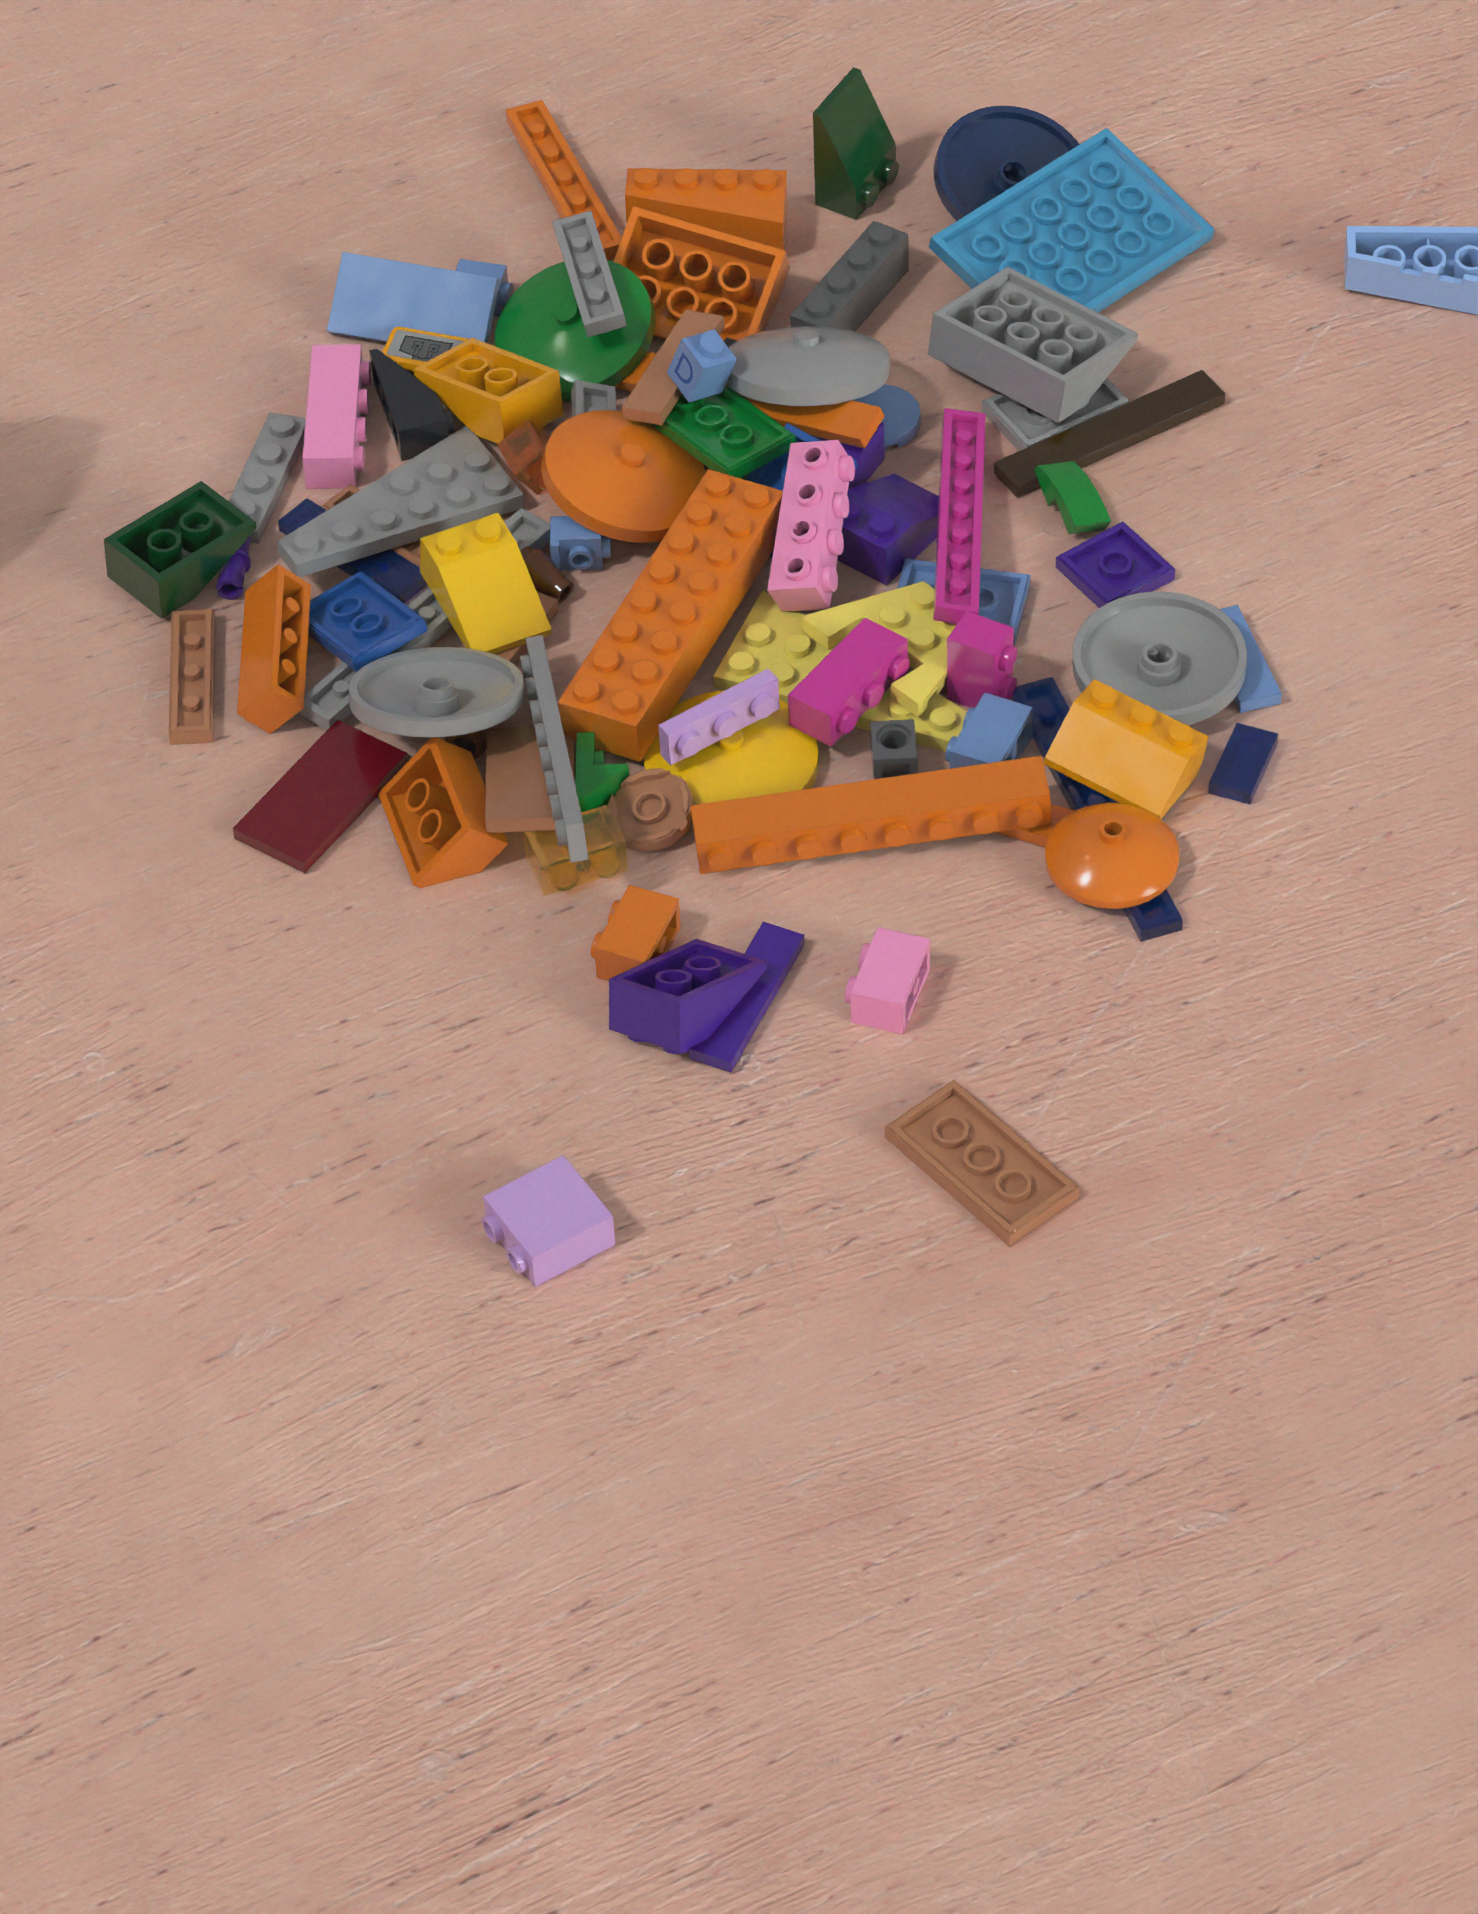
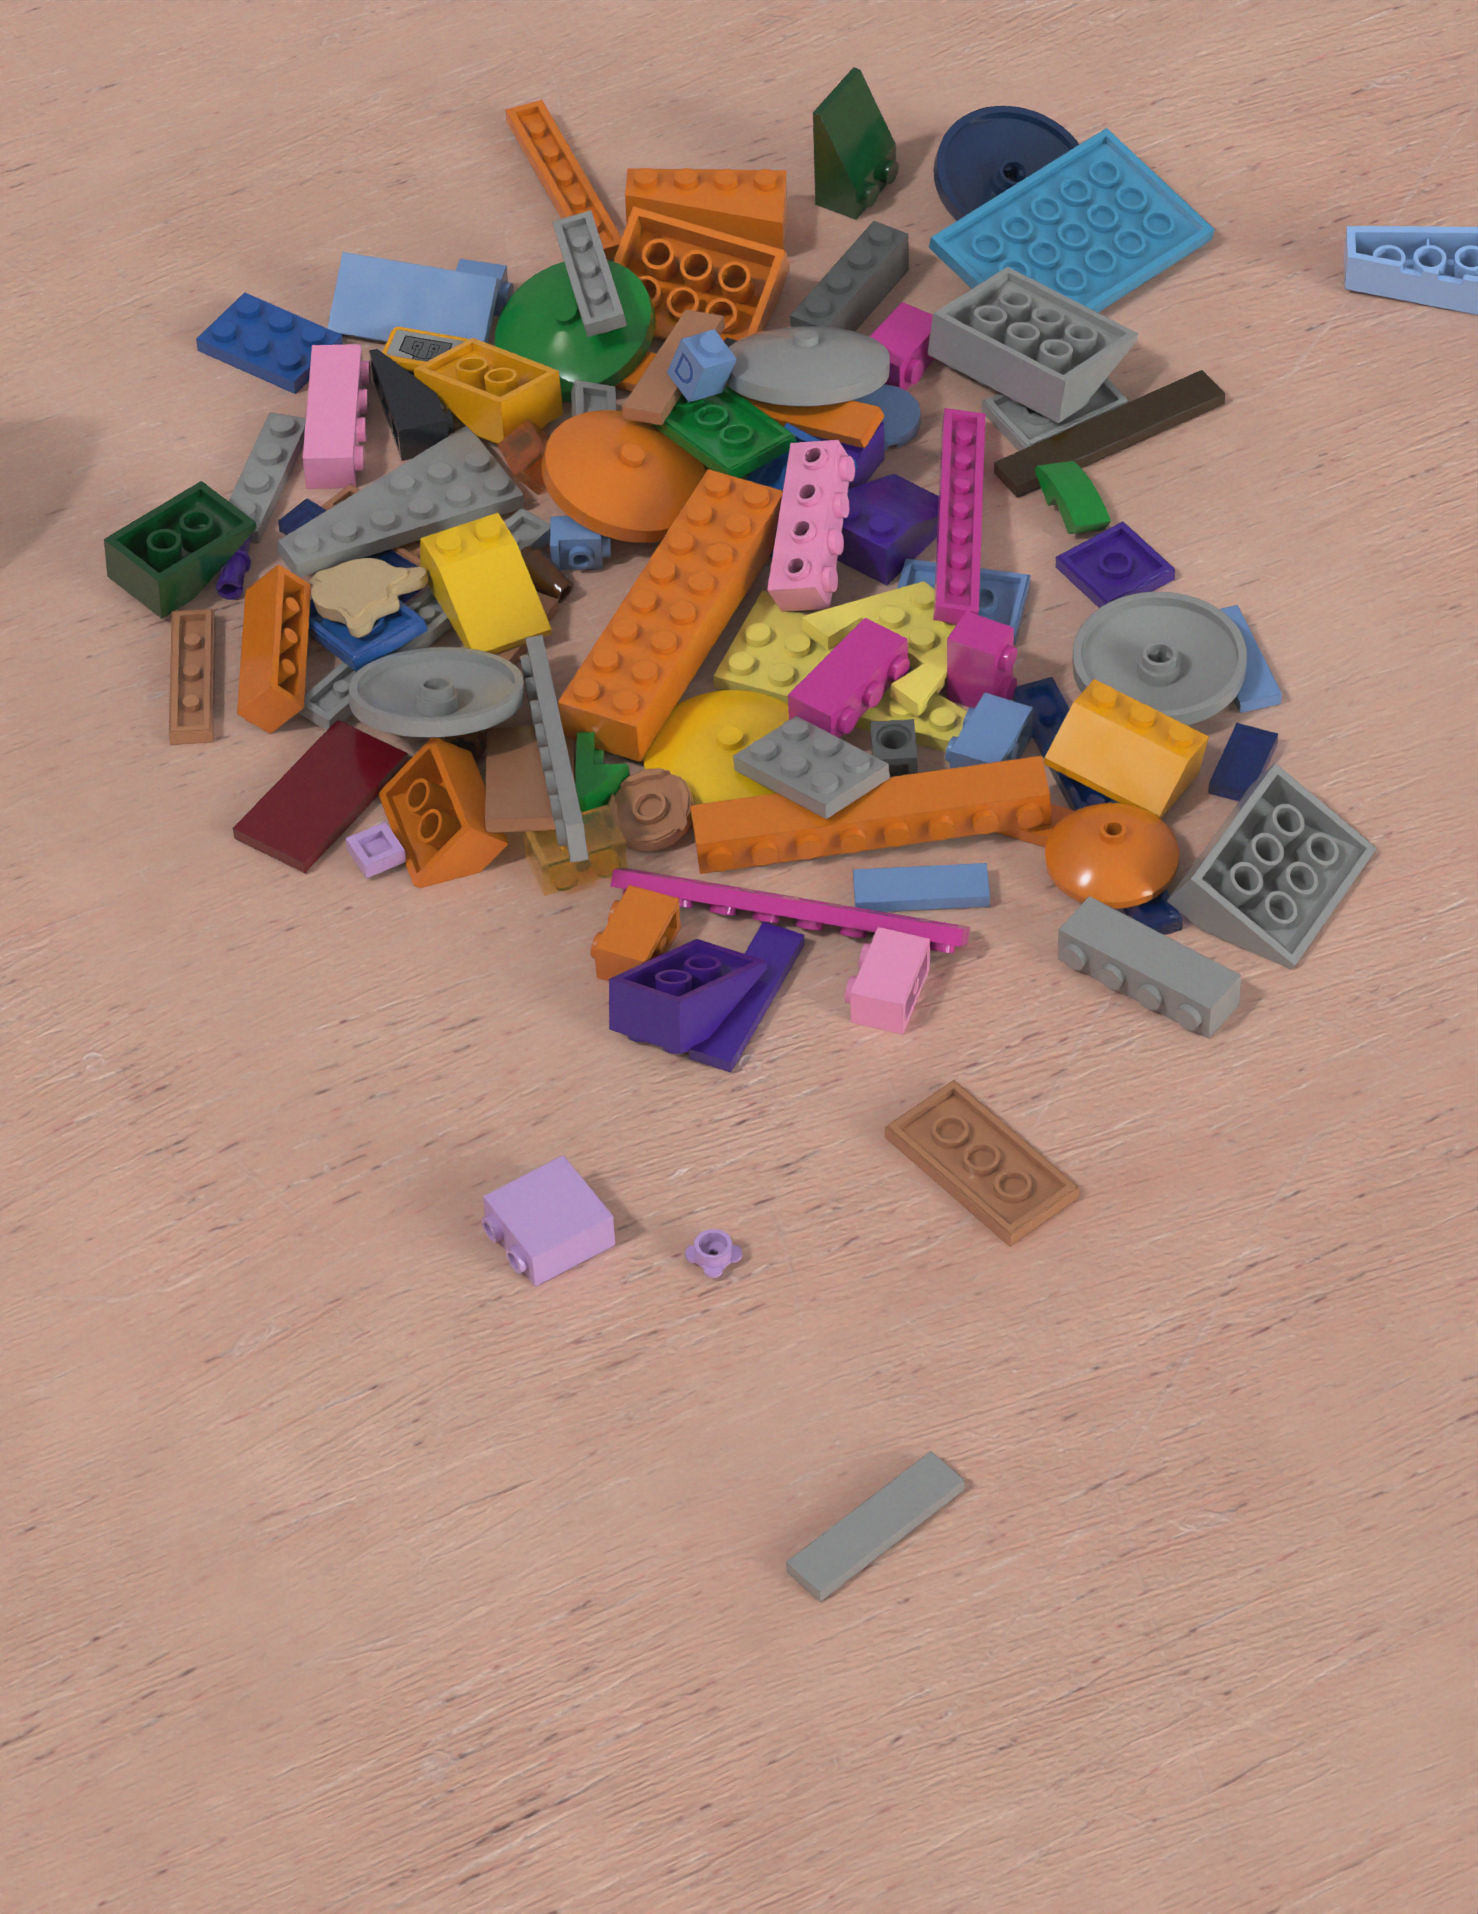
lavender plate [658,669,780,766] -> none
none -> blue plate [196,292,343,394]
none -> tan tile [310,558,429,638]
none -> lavender plate [346,822,406,878]
none -> dark pink plate [610,867,970,953]
none -> lavender plate [685,1229,742,1278]
none -> light grey plate [733,716,890,819]
none -> light grey tile [786,1451,965,1602]
none -> medium blue tile [853,863,990,912]
none -> dark pink brick [870,302,937,391]
none -> light grey brick [1058,896,1241,1039]
none -> light grey slope [1167,763,1377,969]

